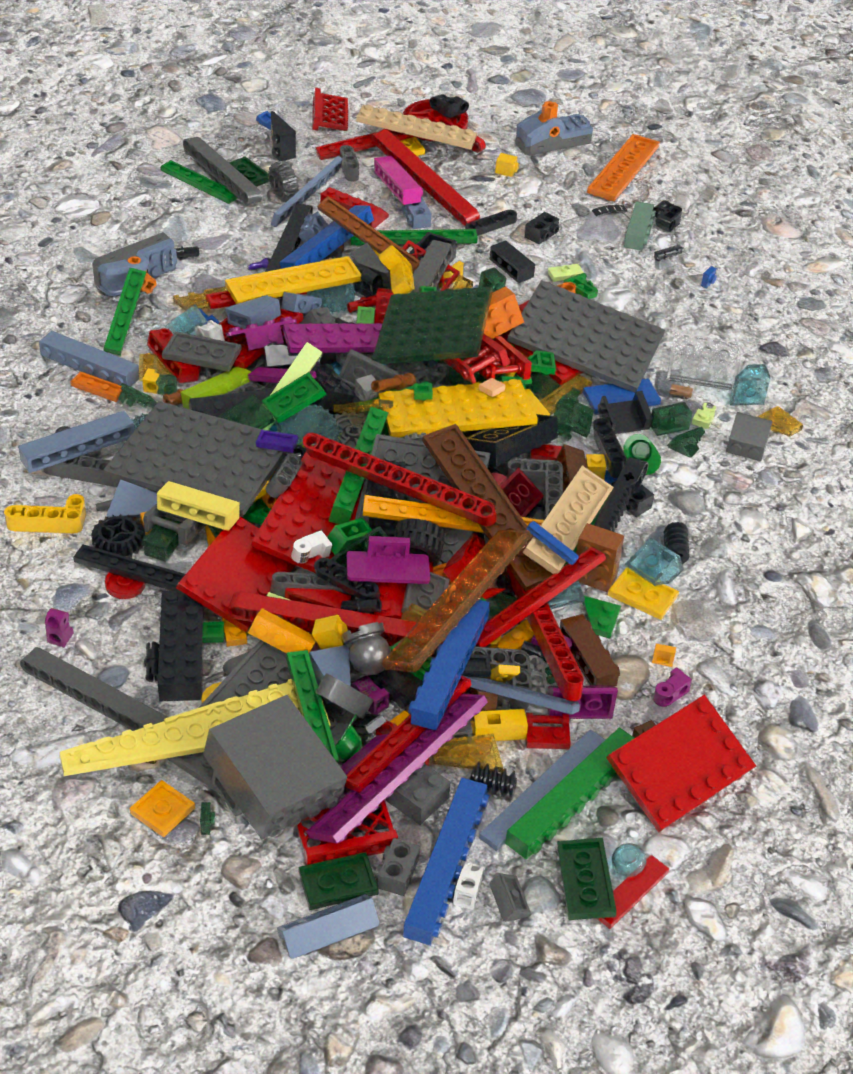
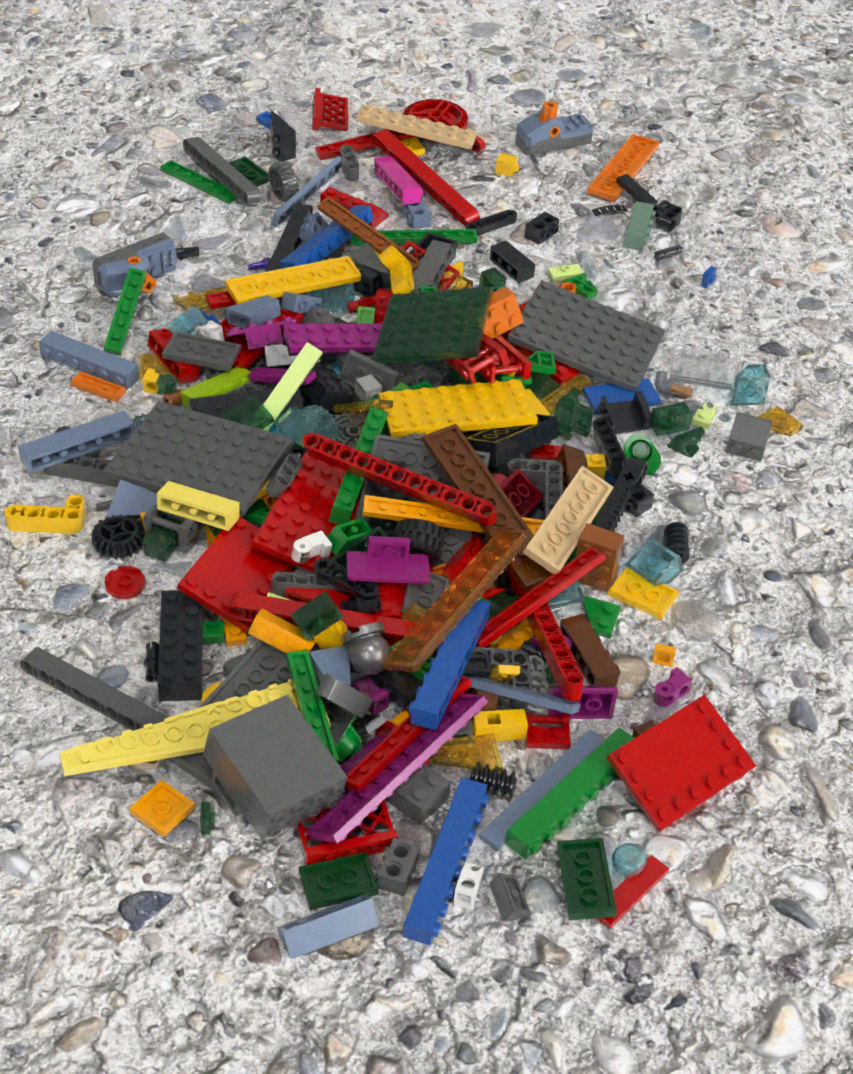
magenta leg [45,608,74,647] -> none
black tile [73,544,185,590] -> none
clear green plate [118,383,157,409] -> none
dark purple tile [256,430,298,453] -> none
green tile [262,372,326,424] -> none
dark orange pin [371,373,416,392] -> none
green plate [413,383,433,401] -> none
black piece [430,94,469,117] -> none
light nougat tile [479,378,505,397] -> none
blue axle [526,521,579,565] -> none
none -> clear green brick [290,591,344,641]
none -> black tile [616,174,658,207]

